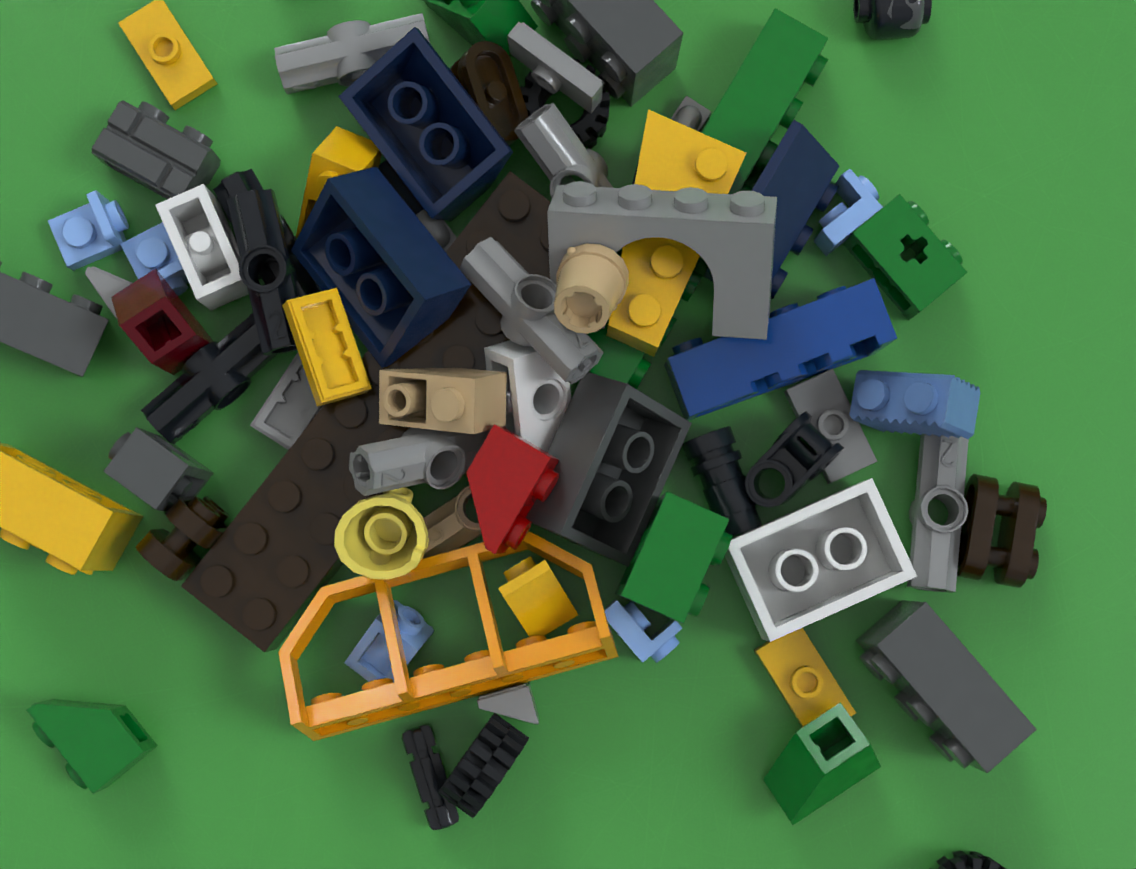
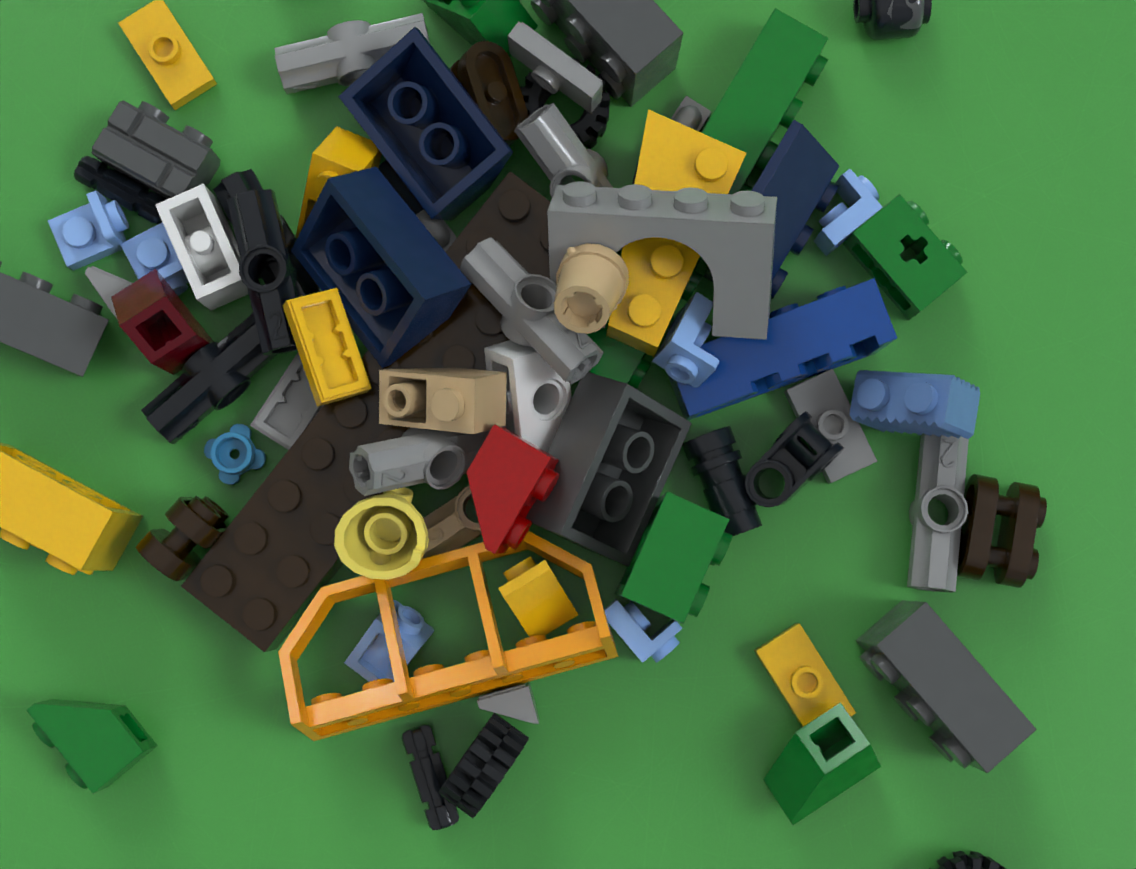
dark grey brick [103,427,213,512] -> none
white brick [725,478,917,642] -> none
none -> black axle [74,156,167,224]
none -> dark azure plate [204,424,266,485]
none -> light blue bracket [652,292,719,388]

